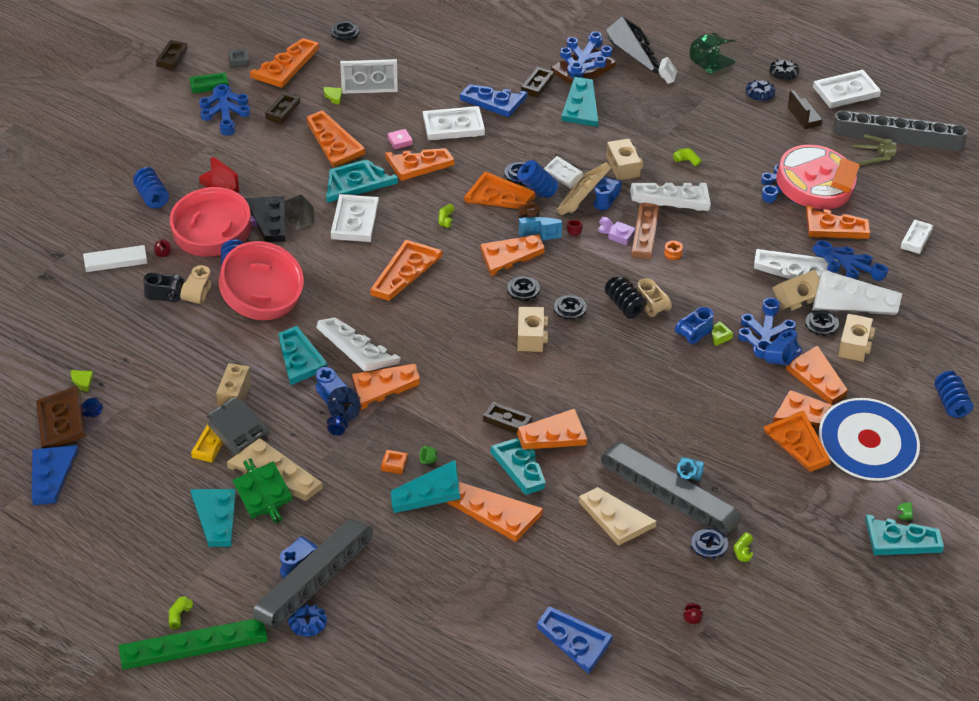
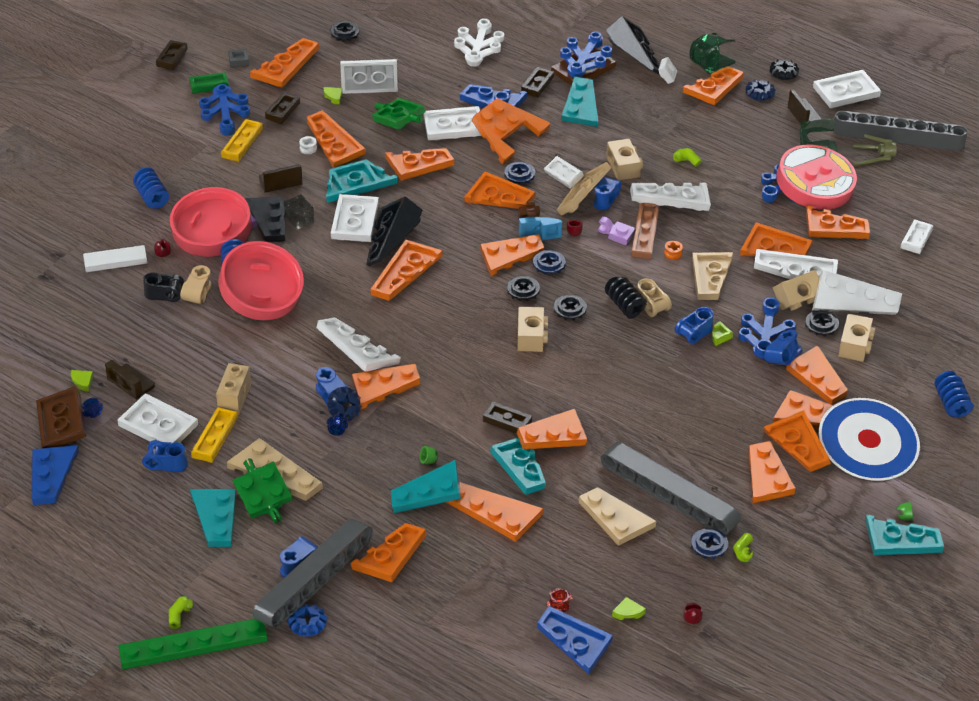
red panel [199,157,239,193] -> none
dark grey plate [206,397,270,456] -> none
teal wing [278,326,328,385] -> none
orange tile [381,450,408,475] -> none
bright pink tile [388,129,413,150] -> none
lime arm [438,204,455,228] -> none
blue piece [517,160,559,198] -> none
medium azure piece [677,457,704,482] -> none
blue plant [812,240,889,281] -> none
orange tile [831,157,860,193] -> none
none -> dark brown panel [105,360,155,400]
none -> white plate [118,393,198,443]
none -> blue piece [142,440,188,472]
none -> yellow tile [221,119,263,162]
none -> dark brown panel [259,164,303,193]
none -> white bush [299,136,317,154]
none -> orange wing [351,523,427,582]
none -> black wedge [366,196,423,267]
none -> green plate [372,98,425,129]
none -> white plant [454,19,504,66]
none -> orange wing [472,98,551,164]
none -> dark blue gear [533,250,566,275]
none -> clear red plate [546,588,573,612]
none -> lime tile [612,597,646,620]
none -> orange wing [683,66,744,105]
none -> tan wing [692,252,733,300]
none -> orange wing [740,222,812,256]
none -> orange wing [748,441,796,504]
none -> clear green piece [800,119,838,152]

